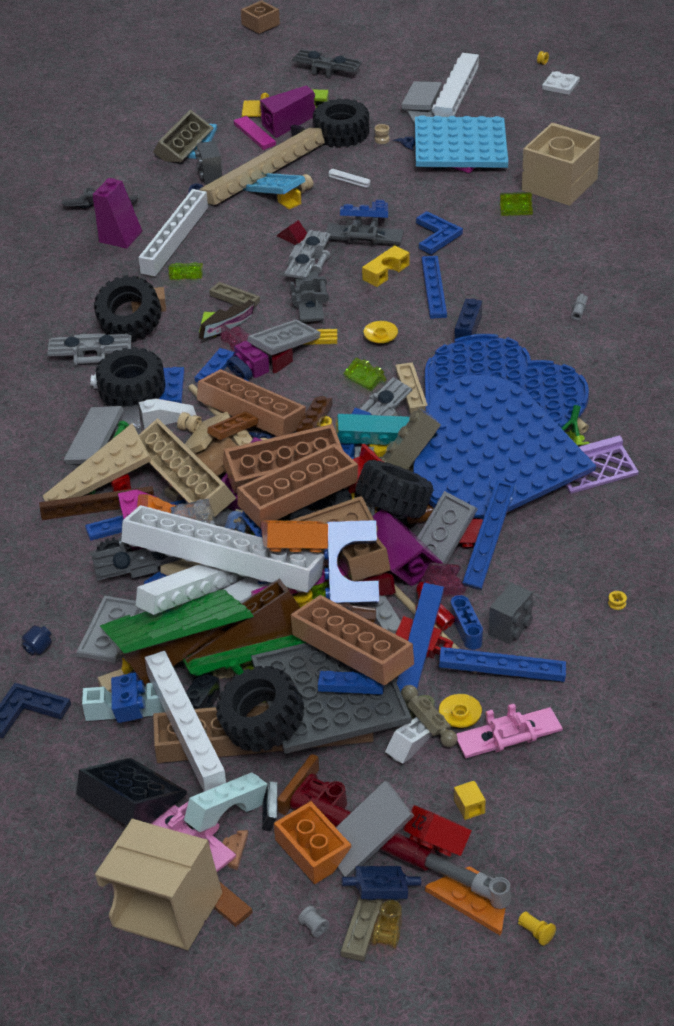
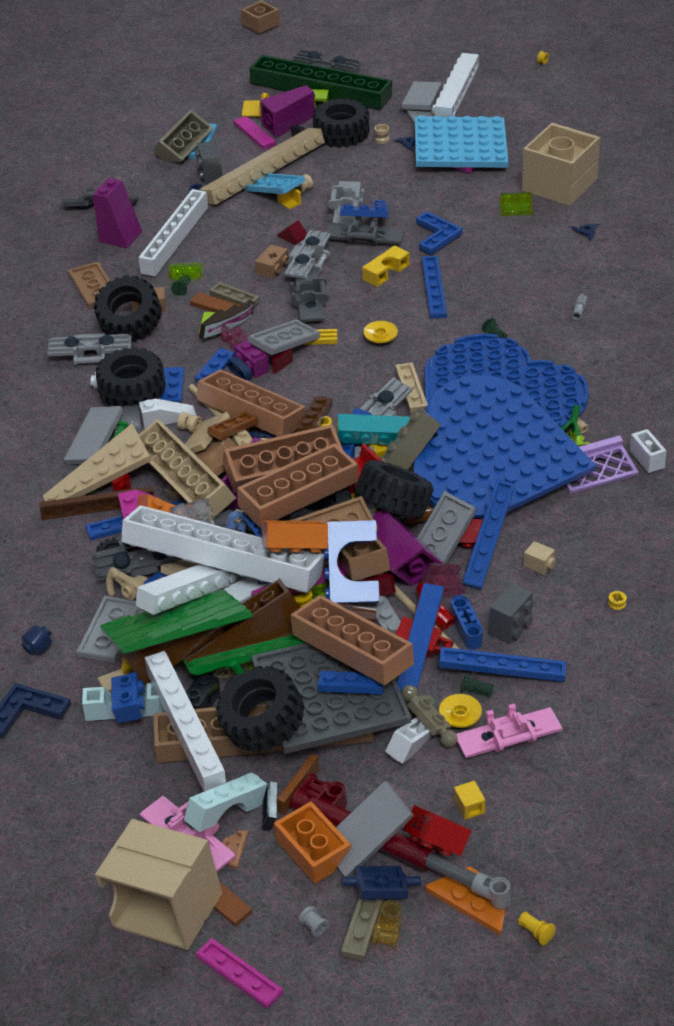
black slope [76,758,187,827] -> none
white axle [329,169,370,188] -> none
clear neon green bracket [343,358,387,391] -> none
dark blue brick [455,298,482,339] -> none
white plate [542,71,580,95] -> none
none -> medium nougat tile [68,262,110,308]
none -> tan piece [106,567,148,600]
none -> clear green pin [171,274,190,296]
none -> dark orange tile [190,292,241,312]
none -> dark pink tile [195,938,284,1009]
none -> dark green brick [249,55,392,109]
none -> medium nougat brick [255,244,289,279]
none -> light grey piece [328,181,365,225]
none -> clear green pin [461,673,494,698]
none -> clear green pin [481,318,508,339]
none -> tan brick [524,541,556,574]
none -> dark blue piece [570,224,601,240]
none -> white brick [630,429,667,473]

